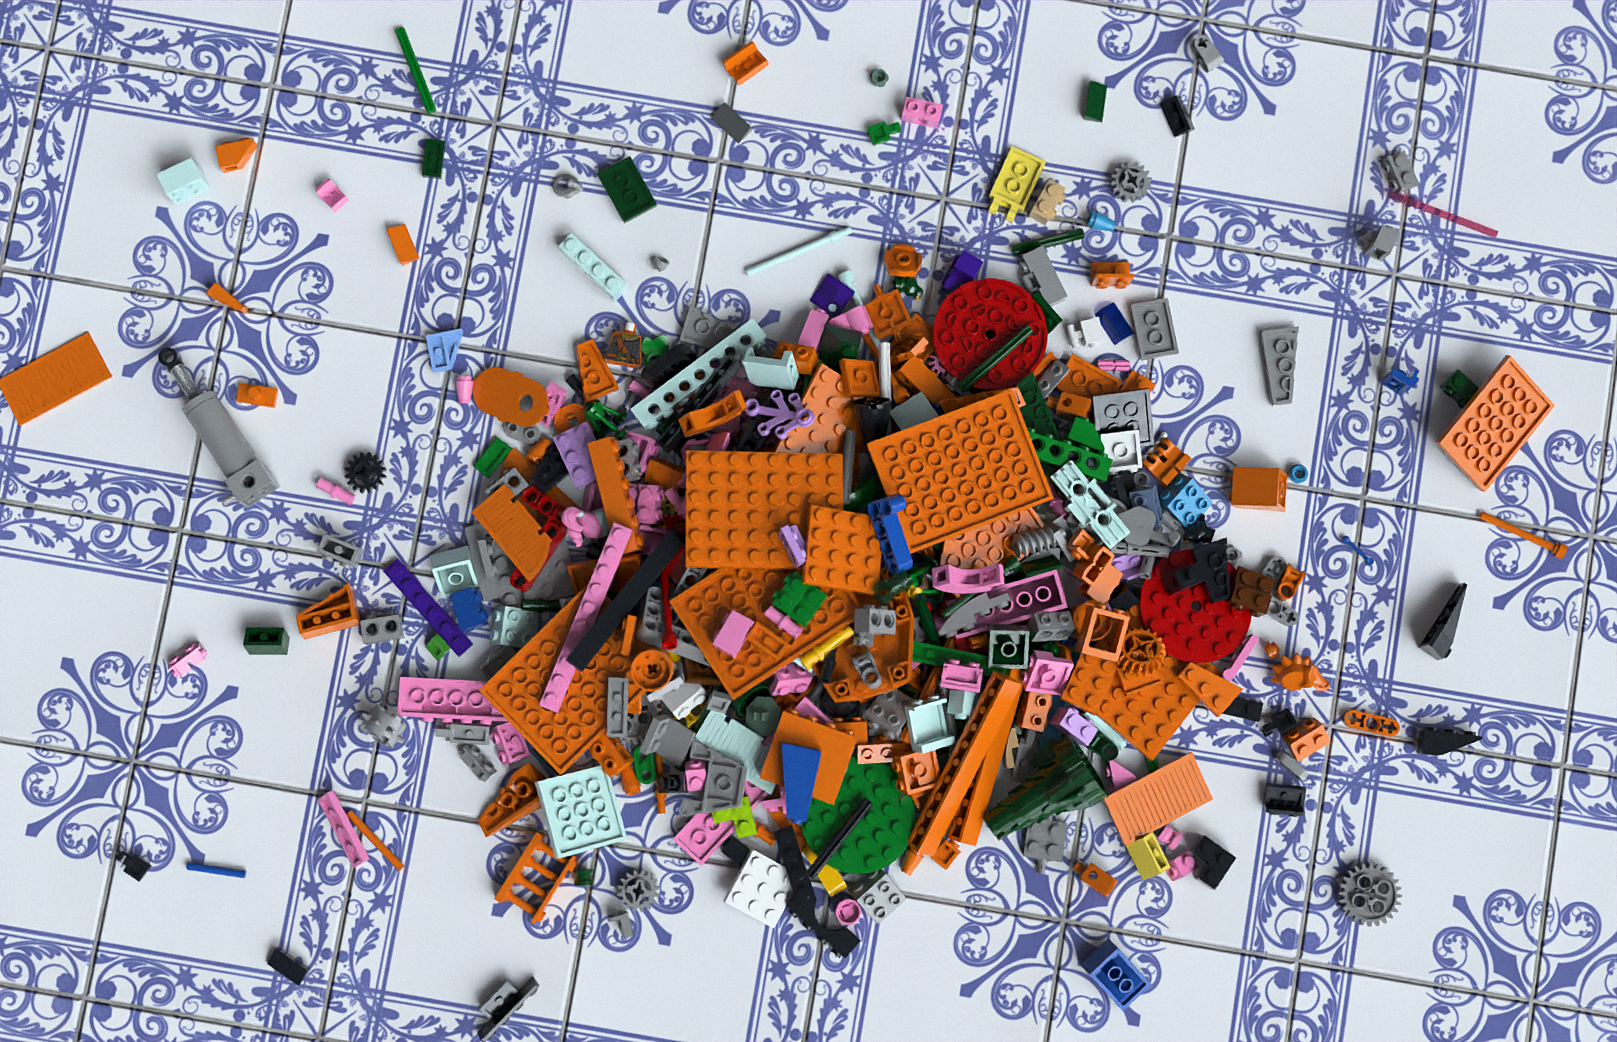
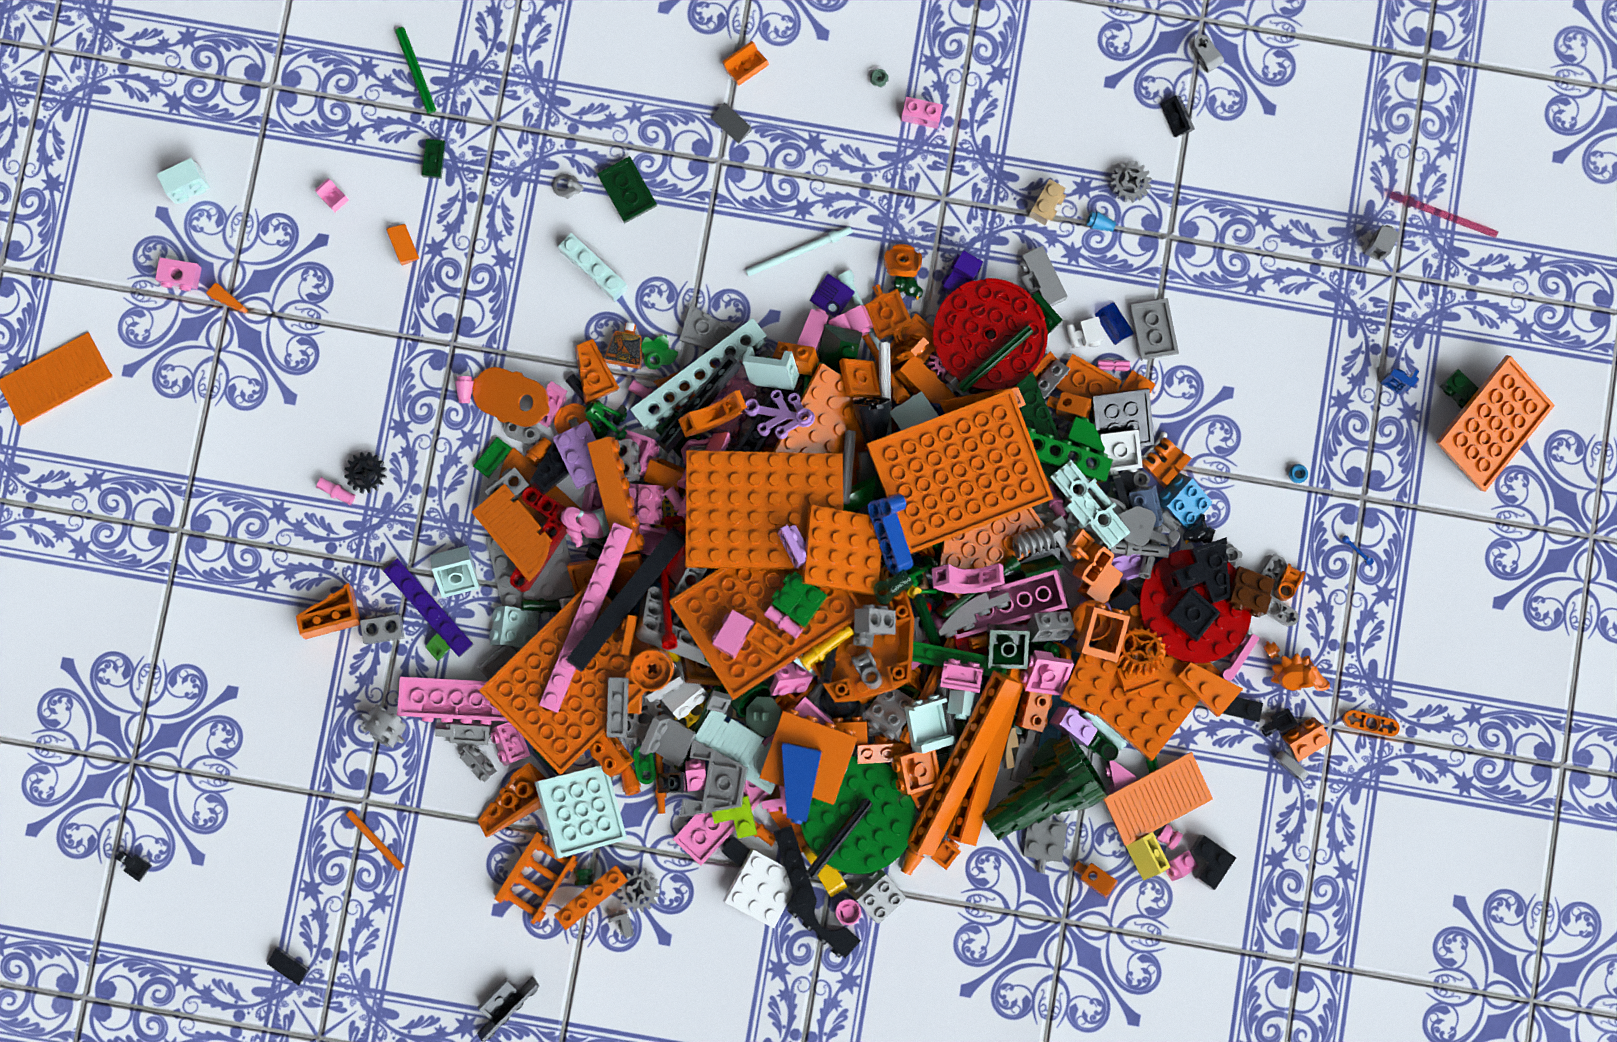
light grey piece [158,347,280,508] -> none
bright pink hinge [168,642,208,678] -> none
blue bar [186,862,247,879] -> none
orange slope [215,137,257,173] -> none
orange tile [236,383,279,408] -> none
dark green brick [243,627,290,655] -> none
light grey brick [317,534,364,569] -> none
bright pink plate [318,790,369,868] -> none
light blue wing [426,328,463,374] -> none
blue brick [450,587,489,632] -> none
light grey bracket [465,523,500,602] -> none
black beam [641,344,696,388] -> none
light grey hinge [653,255,669,272] -> none
green plate [867,121,901,147] -> none
light yellow tile [988,146,1046,223] -> none
dark green axle [1011,228,1085,256] -> none
blue slope [1080,938,1152,1011] -> none
dark green slope [1084,81,1107,123] -> none
orange bracket [1091,262,1134,289] -> none
orange slope [1229,467,1288,512] -> none
light grey wing [1260,326,1299,407] -> none
black bracket [1263,783,1306,817] -> none
light grey gear [1337,862,1403,927] -> none
light grey bracket [1382,151,1420,194] -> none
black slope [1417,727,1482,756] -> none
black wedge [1418,583,1468,660] -> none
orange piece [1479,512,1568,559] -> none
none -> bright pink brick [155,258,202,291]
none -> orange plate [554,865,629,930]
none -> black plate [1166,587,1221,642]

